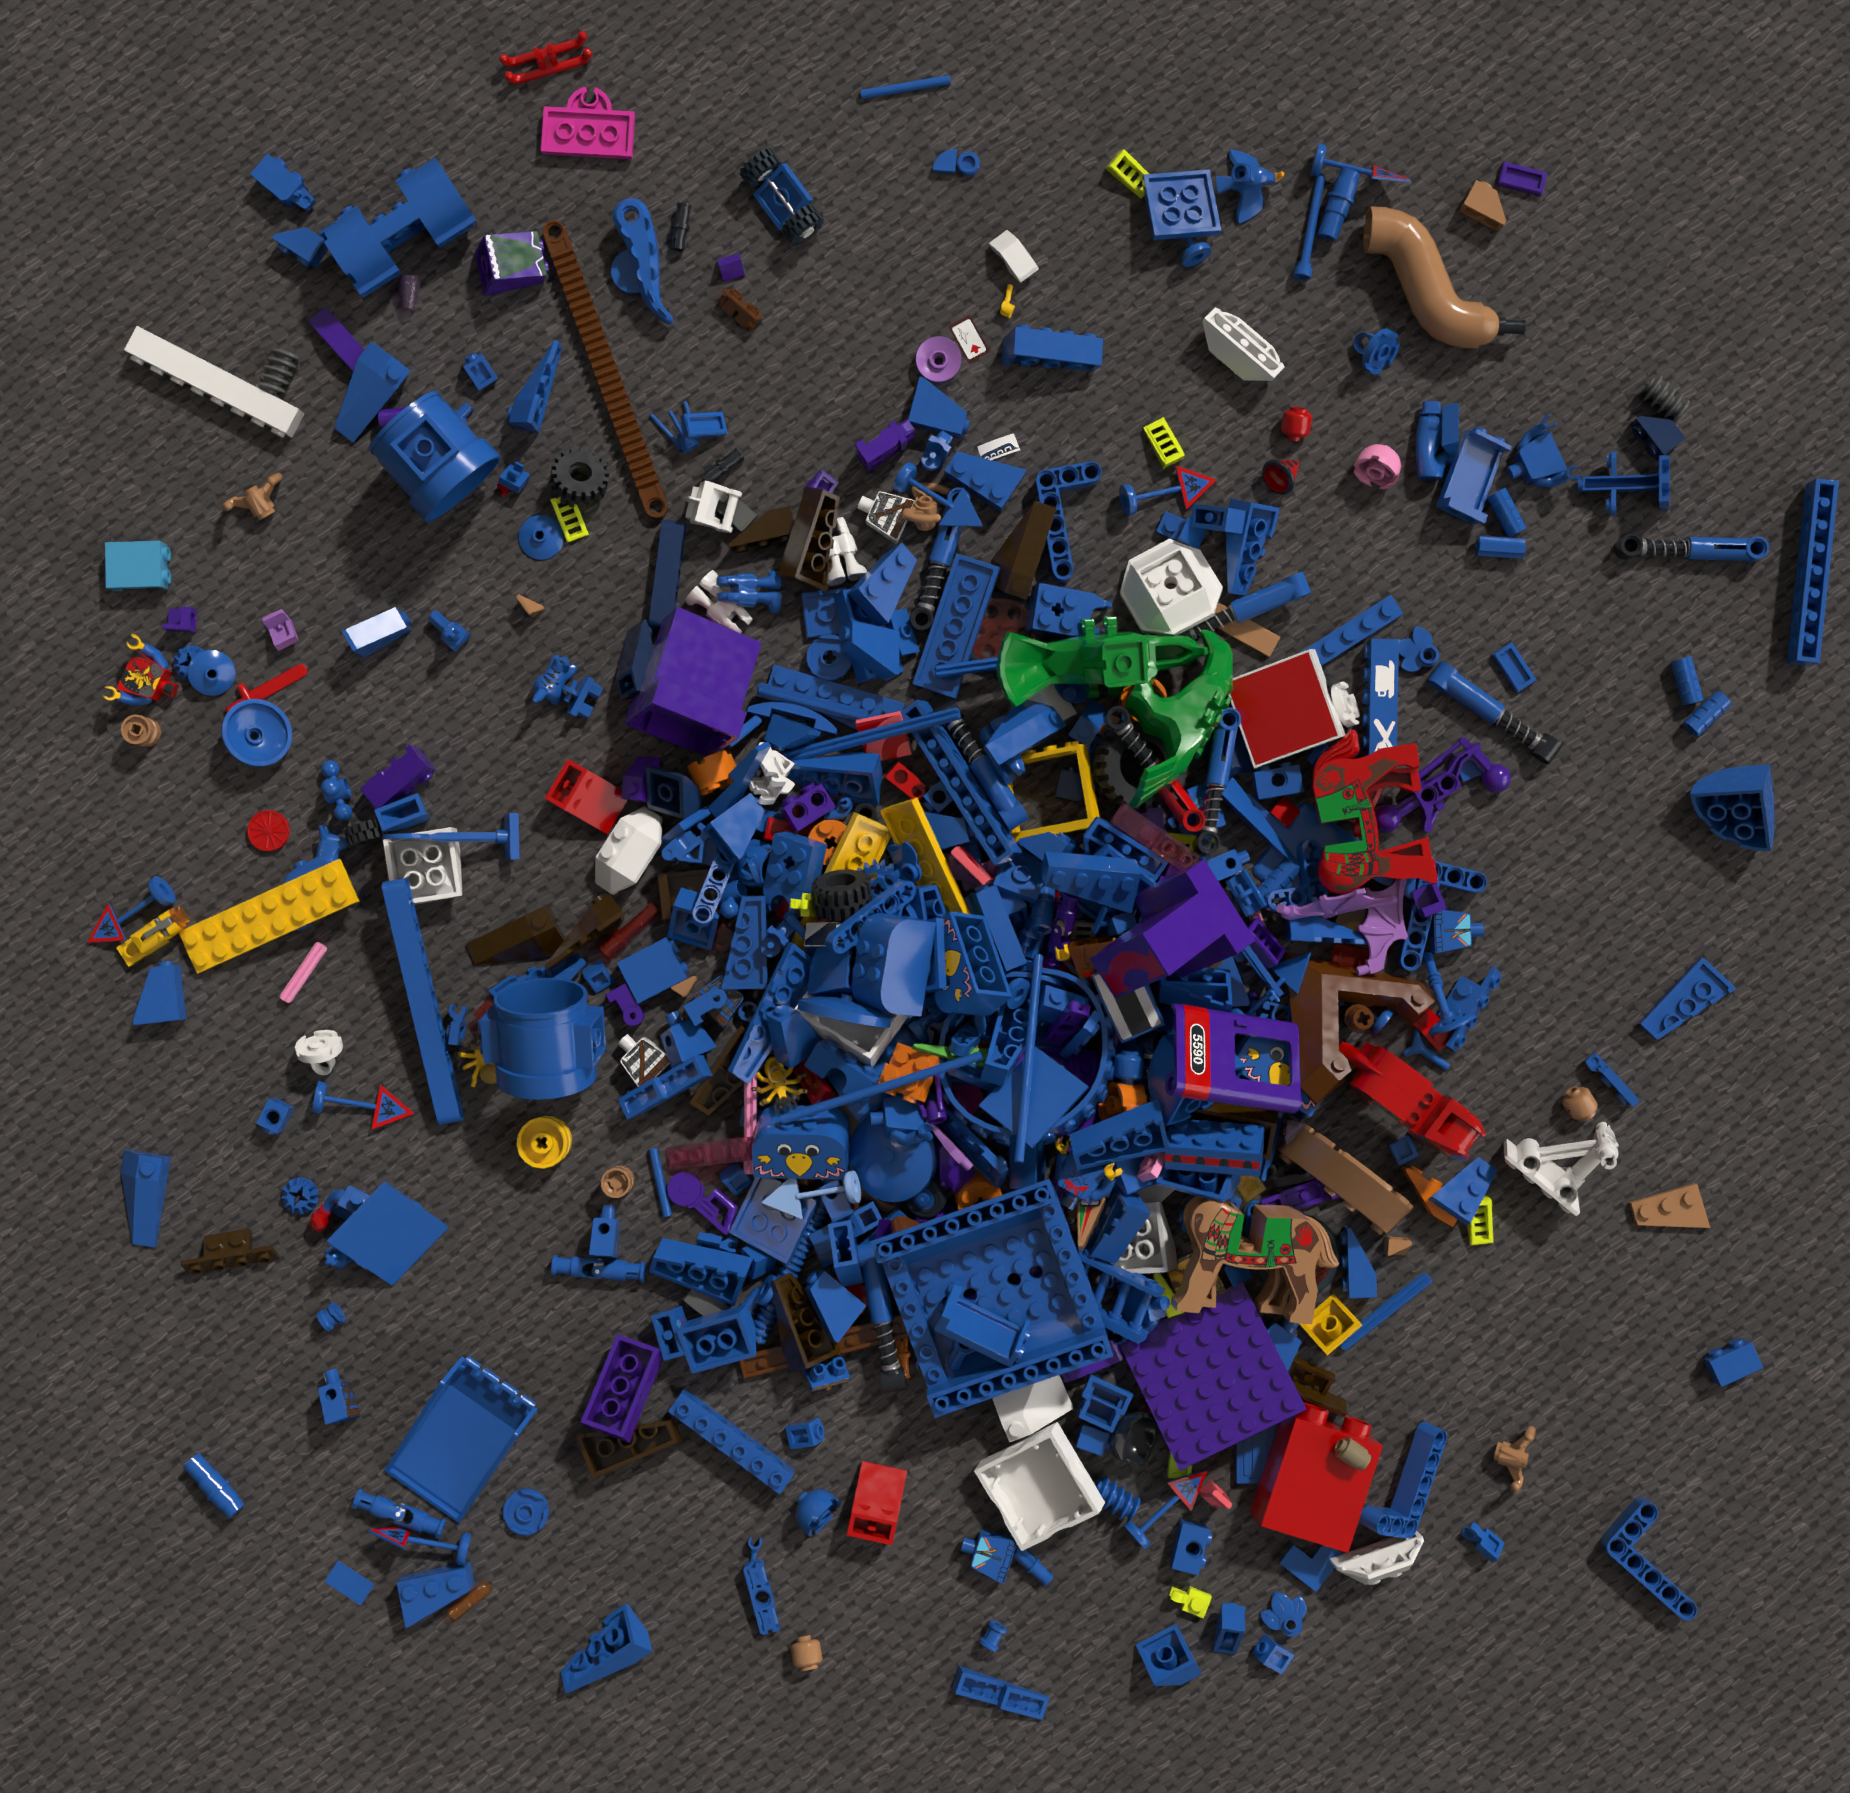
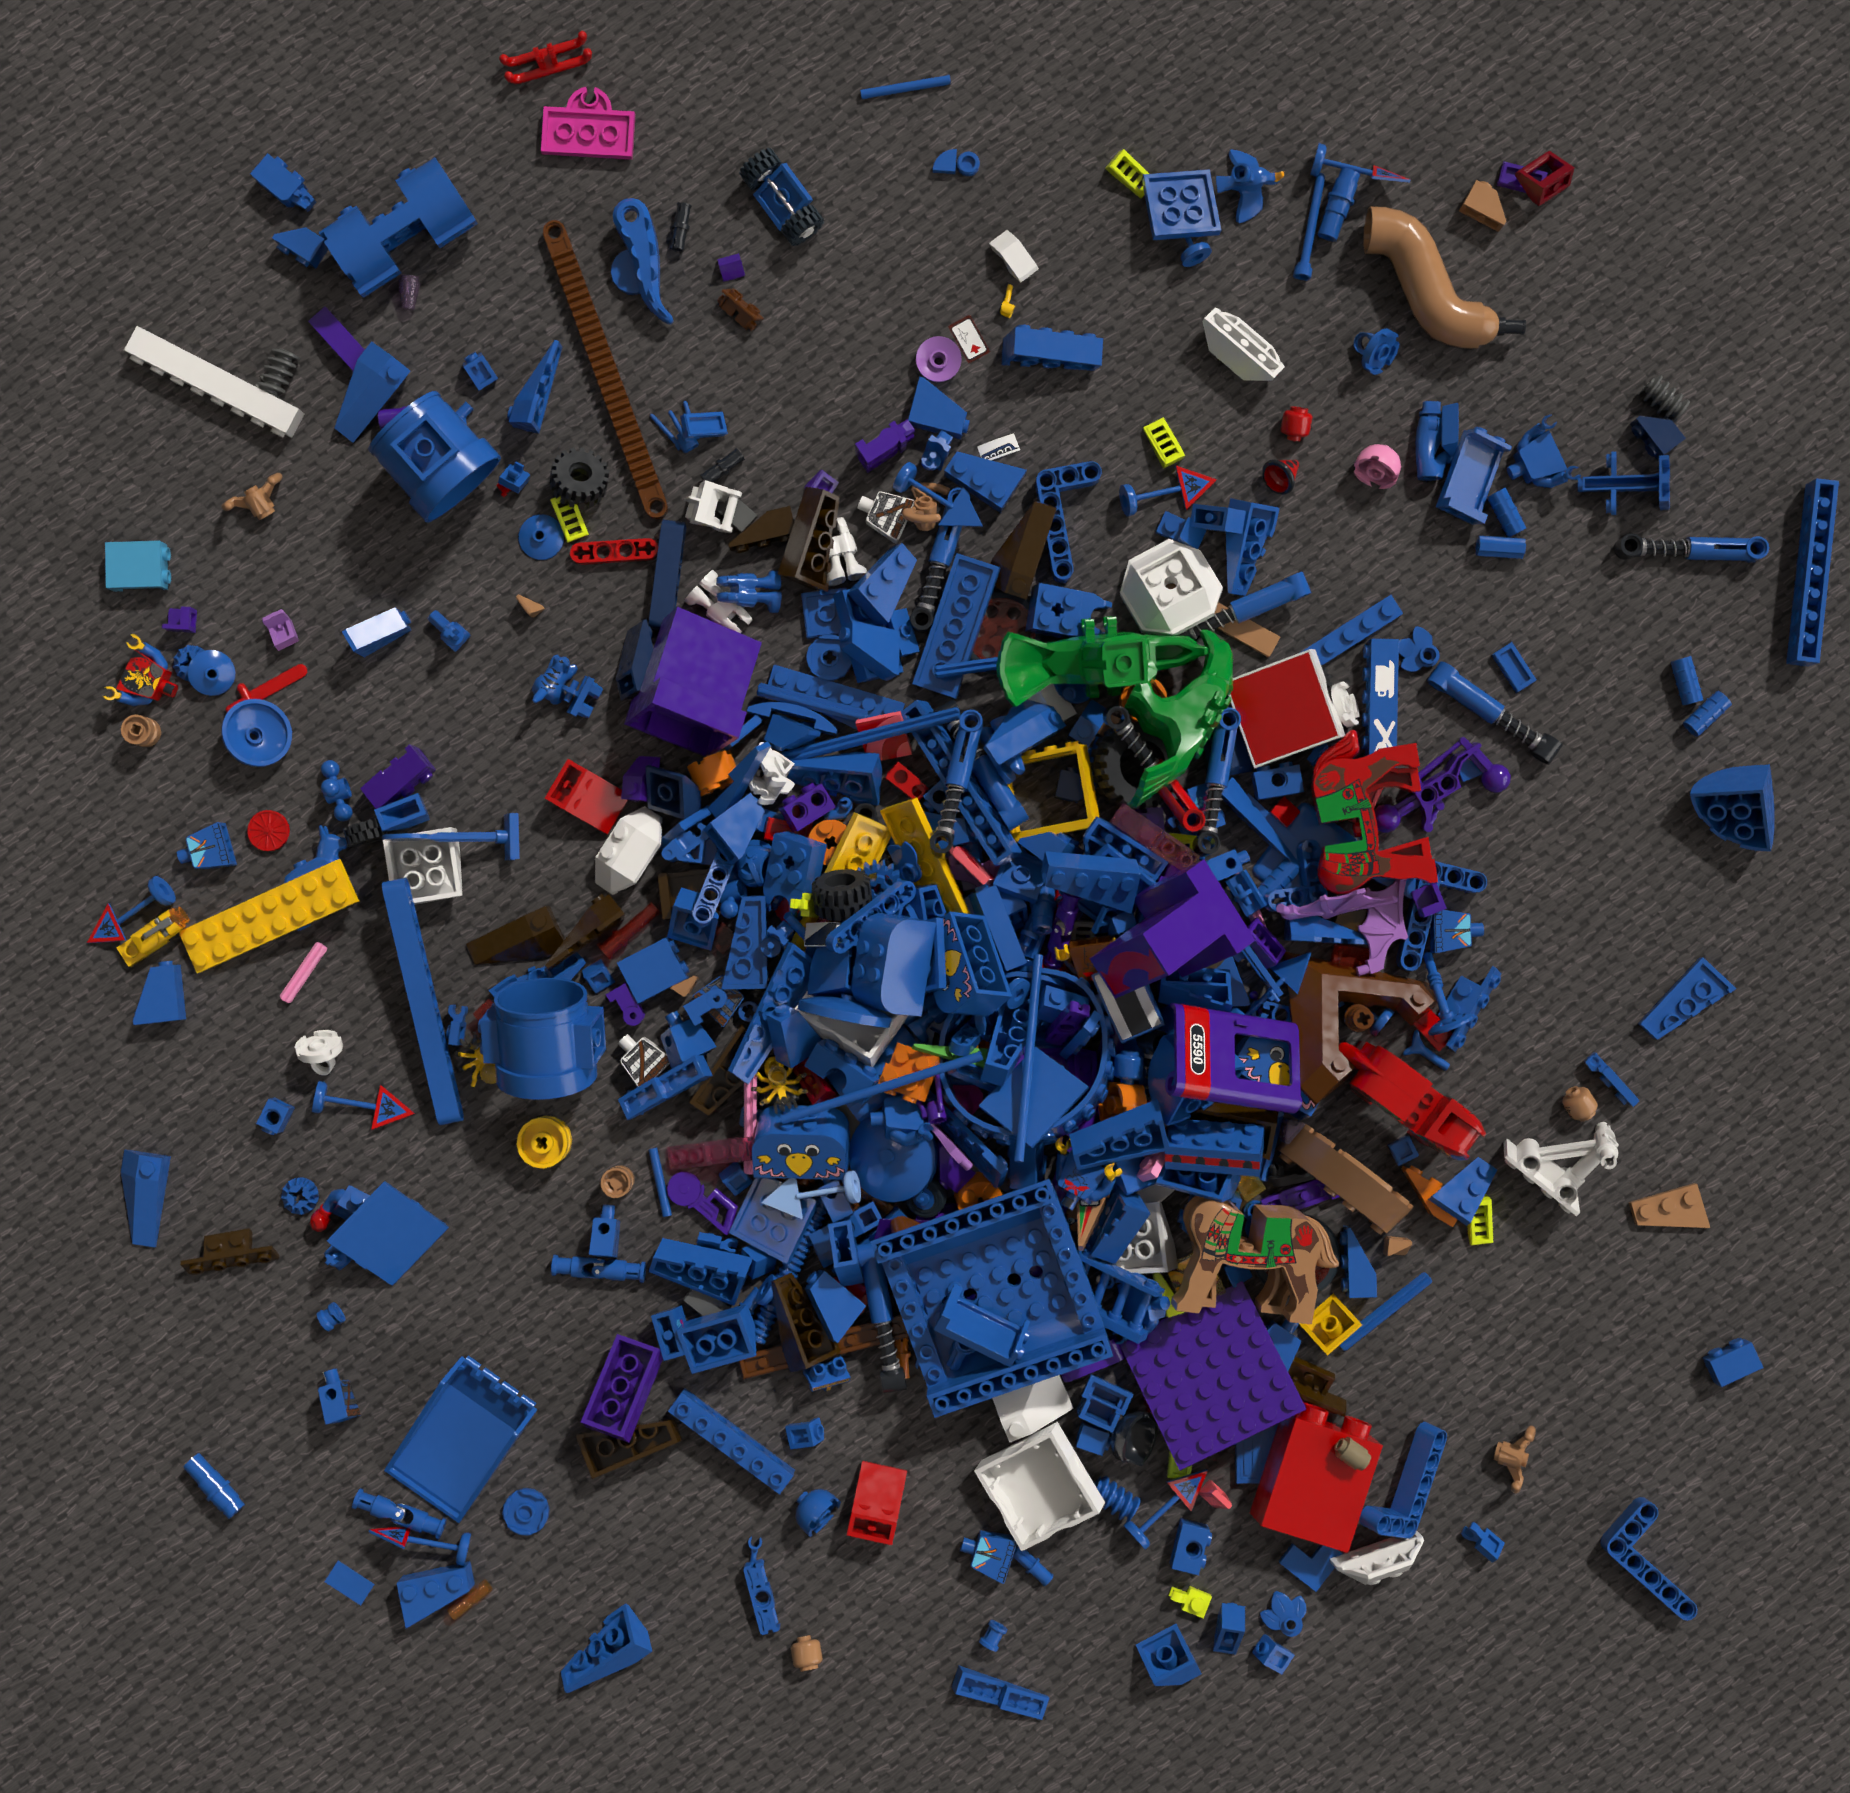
slope [474,231,549,296] -> none
none -> blue torso [177,822,237,869]
none -> red beam [570,538,658,565]
none -> piece [930,710,983,859]
none -> dark red tile [1515,151,1575,206]

